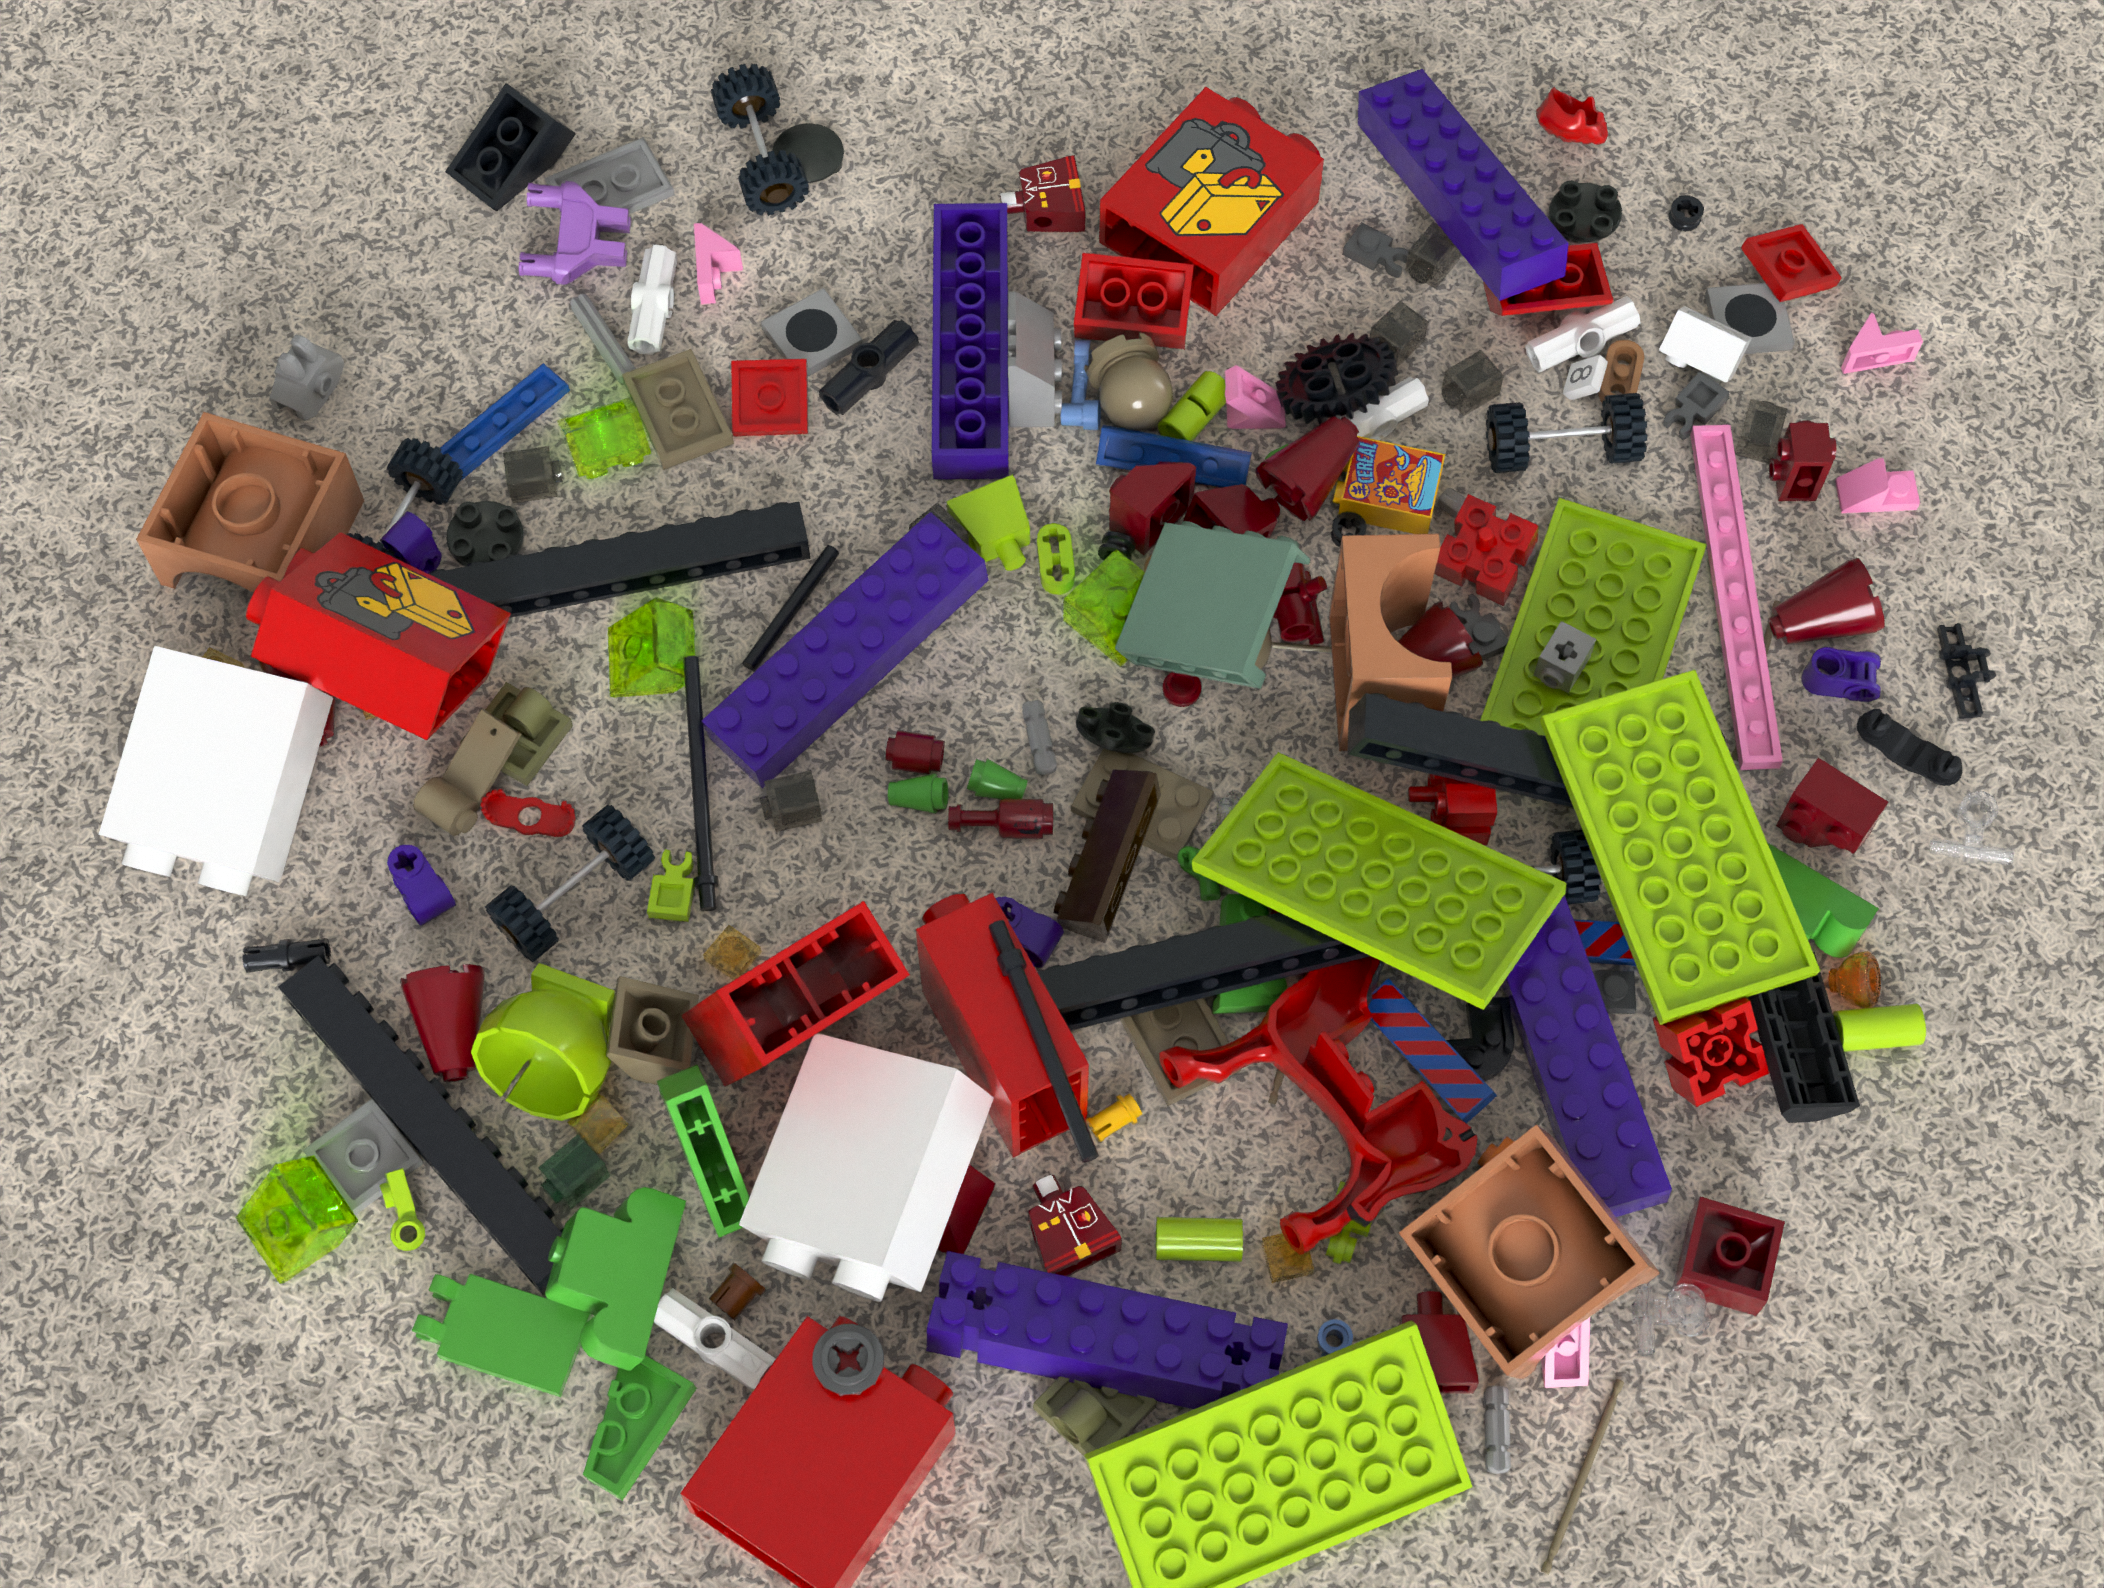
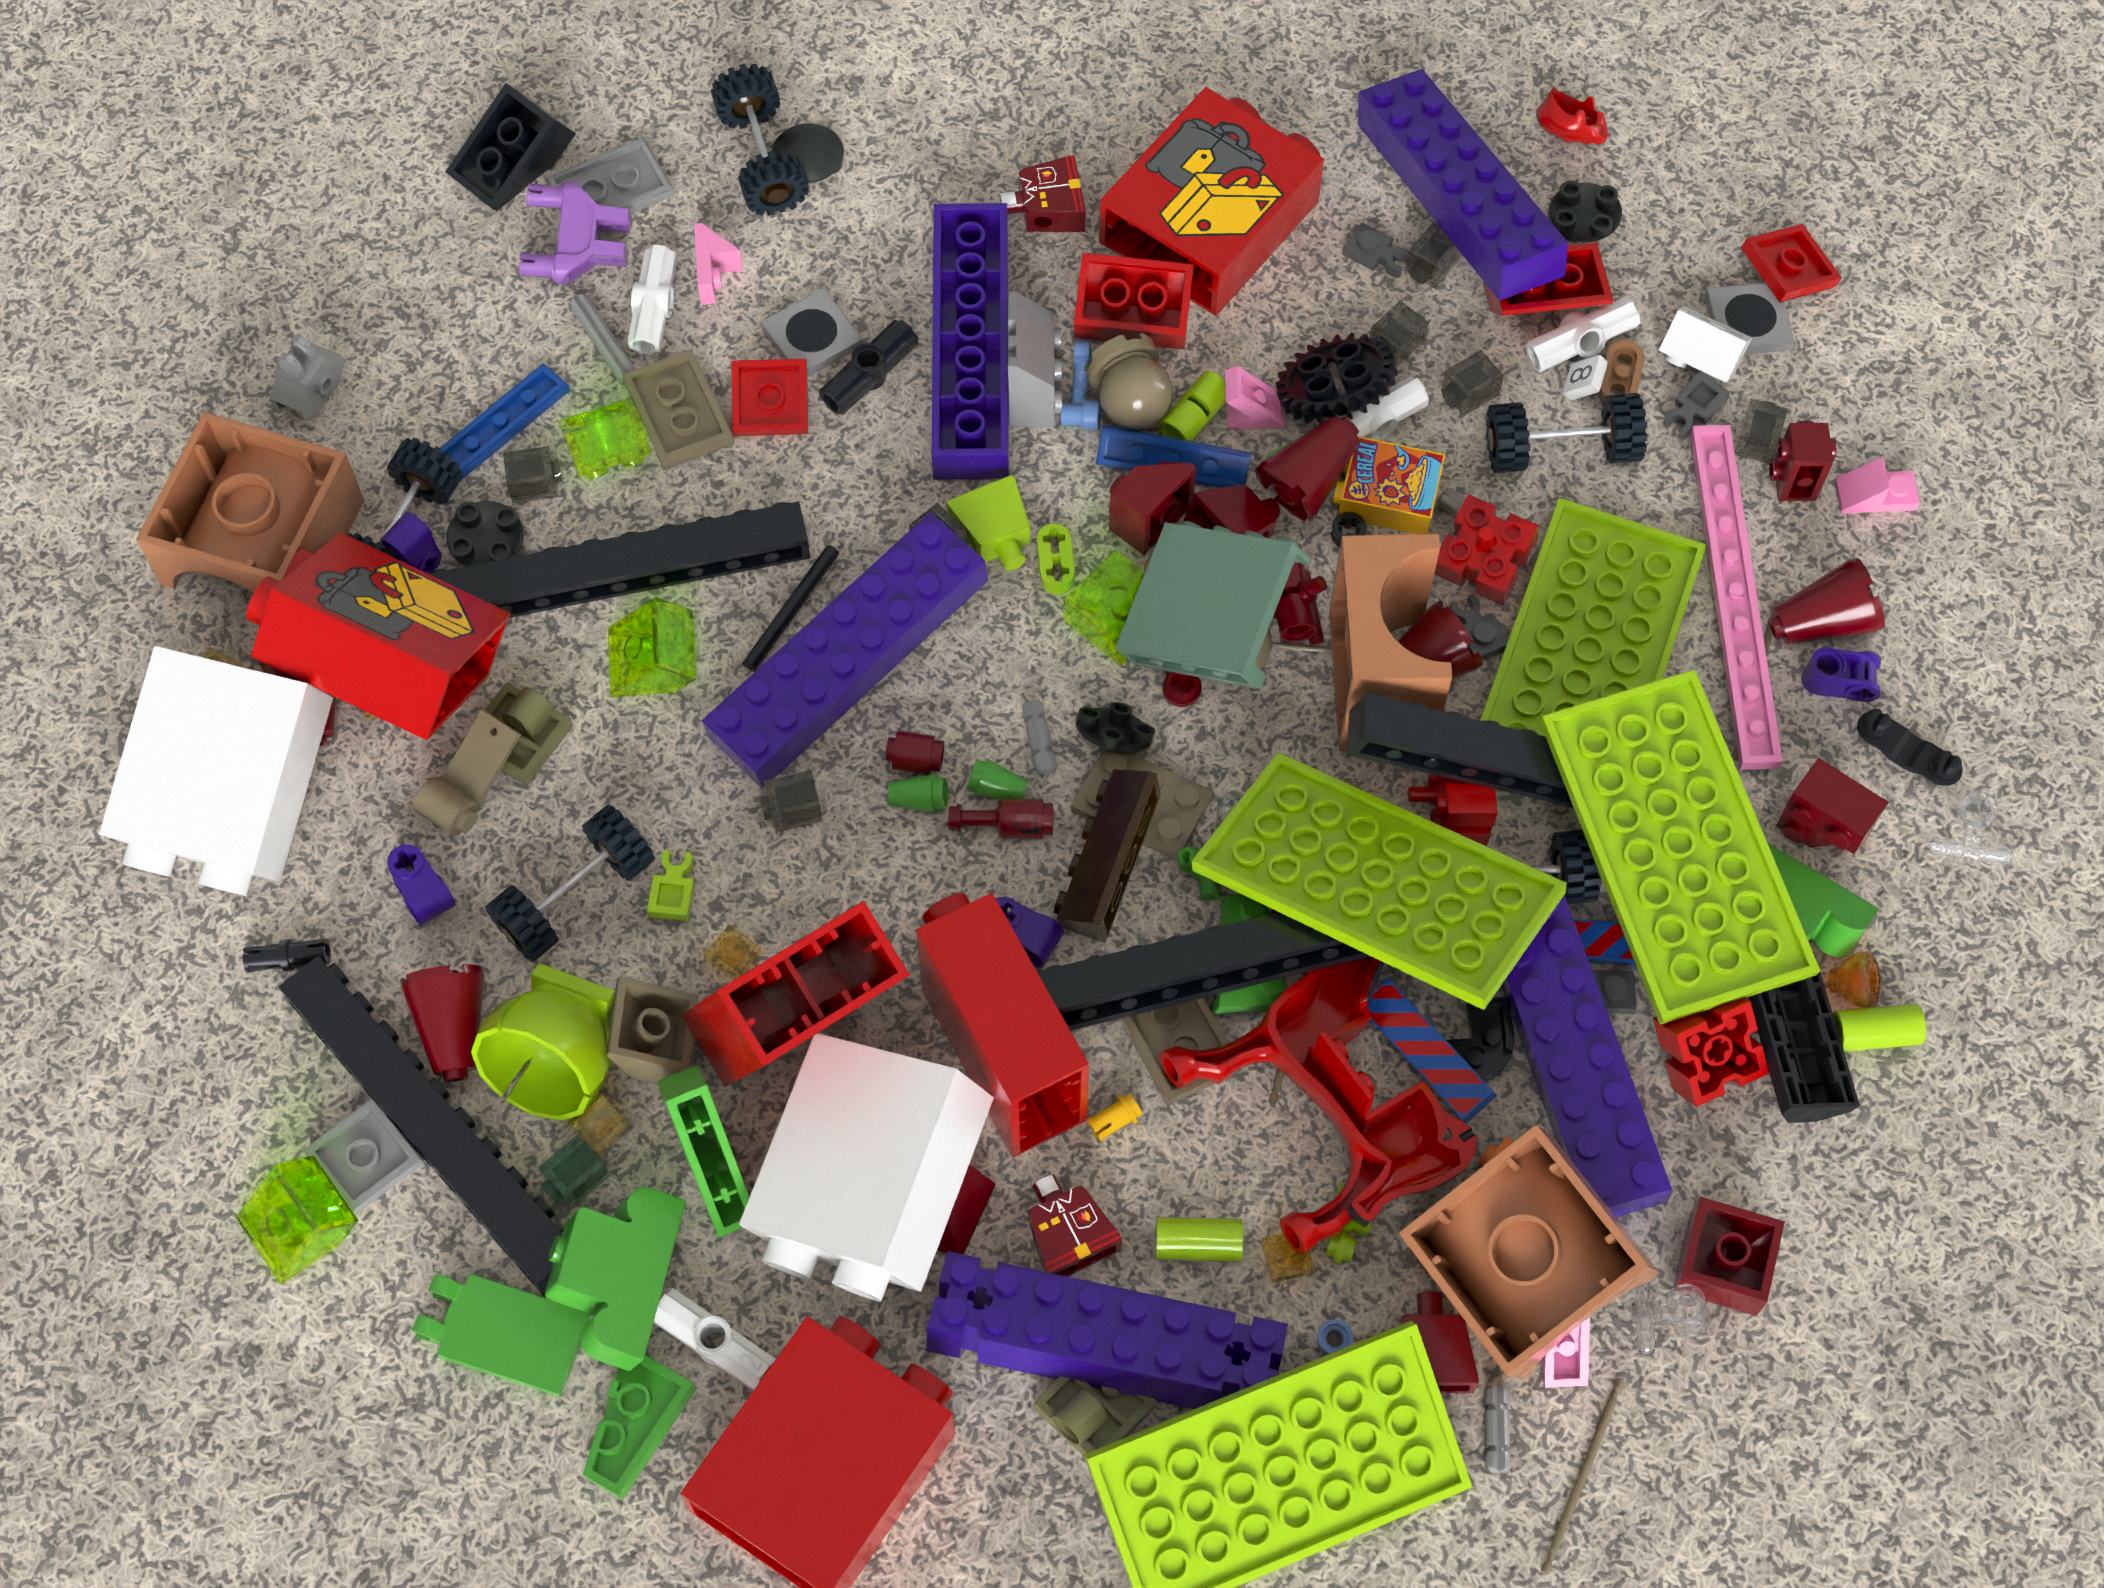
lime plate [379,1168,425,1251] -> none
red piece [480,789,576,837] -> none
black bar [683,656,719,911] -> none
reddish brown bush [709,1262,766,1321] -> none
dark grey gear [812,1324,884,1396] -> none
black bar [988,920,1099,1163] -> none
black bush [1098,531,1136,567] -> none
light grey brick [1534,621,1596,693] -> none
black bush [1668,195,1704,232] -> none
bright pink slope [1841,313,1923,374] -> none
black piece [1937,623,1996,719] -> none

